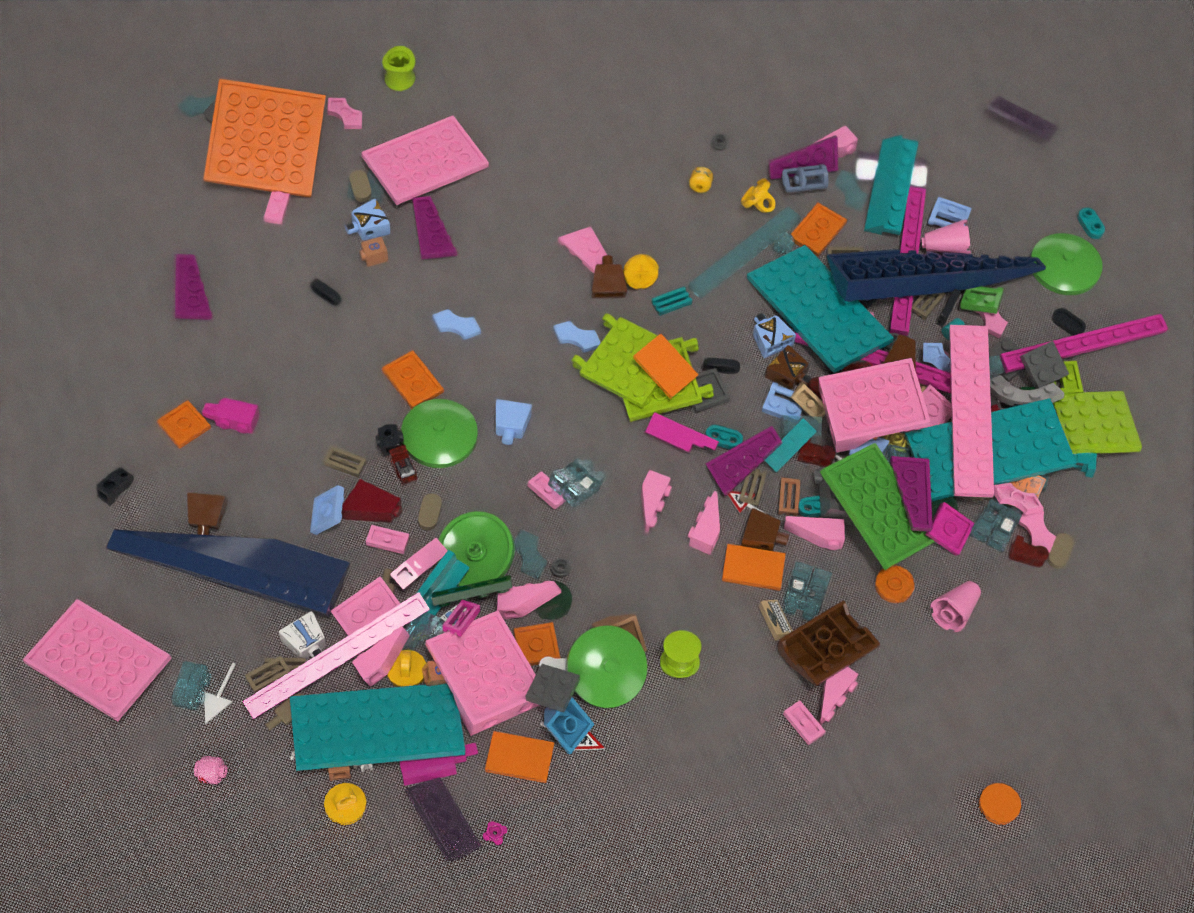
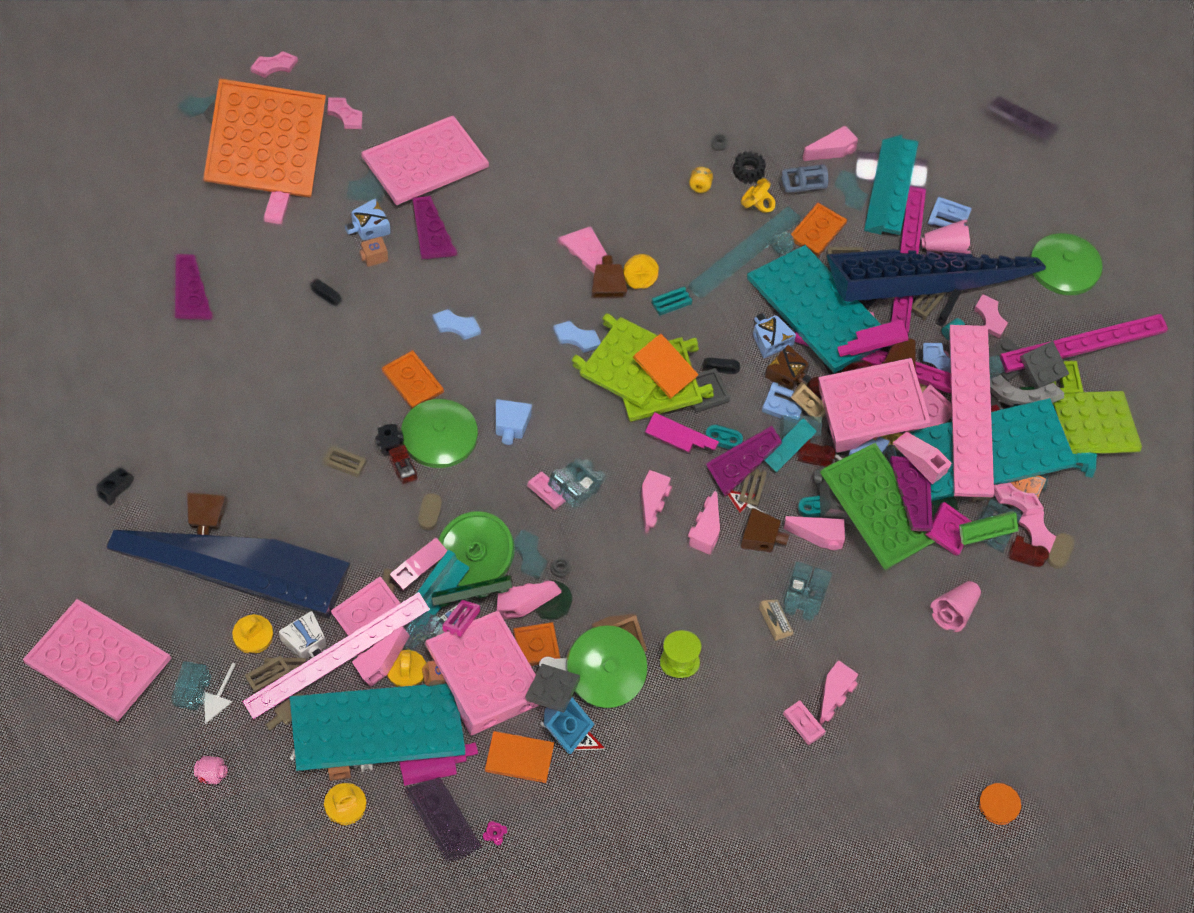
orange tile [156,400,211,449] -> none
dark pink hinge [202,398,260,434] -> none
light blue plate [310,485,344,535] -> none
dark red slope [341,479,402,523] -> none
dark tan tile [349,170,372,202] -> none
bright pink plate [366,525,410,554] -> none
lime hat [382,46,416,91] -> none
orange tile [722,544,786,591] -> none
magenta wing [768,135,838,179] -> none
nougat tile [778,477,800,517] -> none
reddish brown piece [778,600,881,686] -> none
orange tile [875,566,915,603] -> none
bright green plate [961,286,1004,314] -> none
black tile [1052,308,1086,336] -> none
teal plate [1077,208,1105,239] -> none
none -> yellow tile [232,614,273,654]
none -> bright pink tile [250,51,298,78]
none -> black tyre [733,151,766,184]
none -> dark pink piece [837,319,908,357]
none -> bright pink slope [893,432,952,484]
none -> bright green plate [959,511,1019,545]

